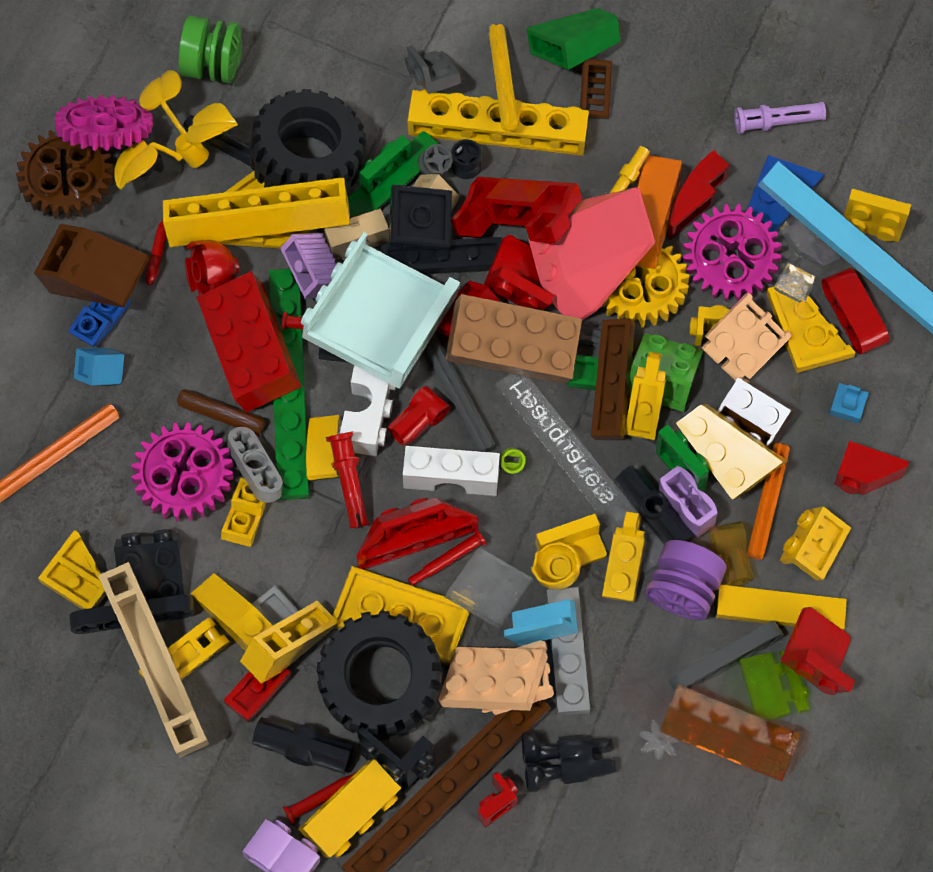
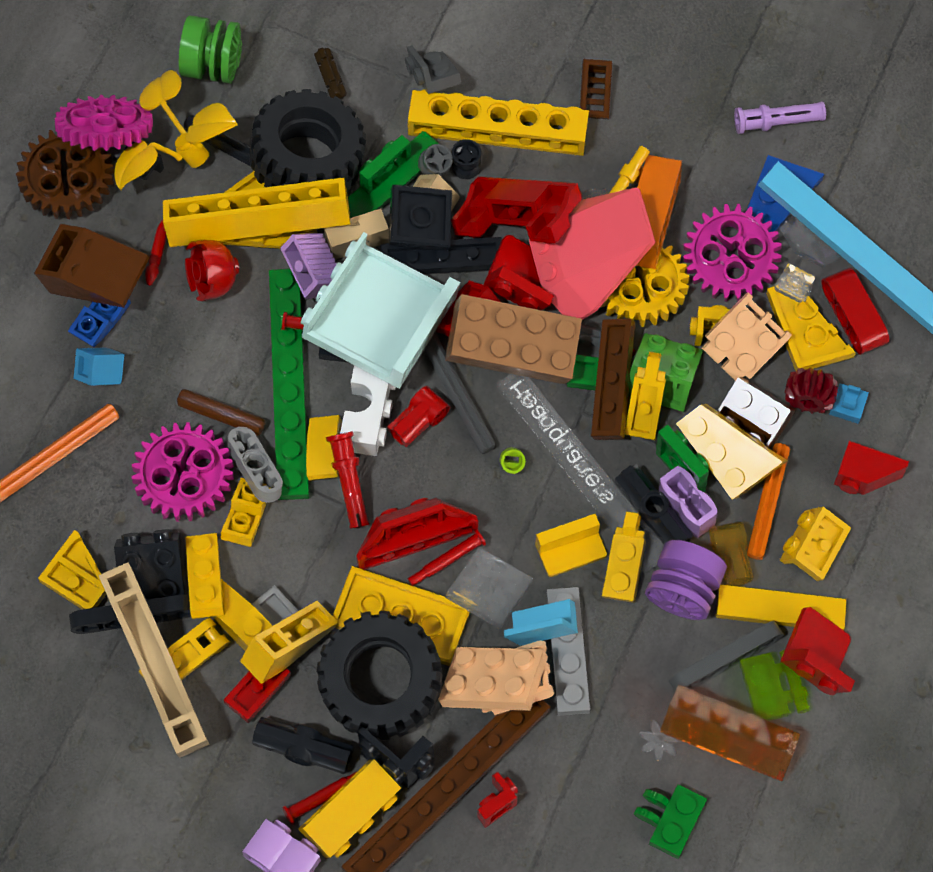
red brick [197,271,302,412] -> none
white arch [403,446,500,496] -> none
yellow axle [489,24,518,131] -> none
black piece [522,732,616,793] -> none
green slope [526,8,621,70] -> none
yellow hair [531,542,581,590] -> none
red slope [667,150,730,240] -> none
yellow plate [843,189,911,242] -> none
none -> yellow plate [185,533,224,619]
none -> dark brown axle [314,48,347,100]
none -> green hinge [634,784,707,859]
none -> dark red gear [785,367,838,414]

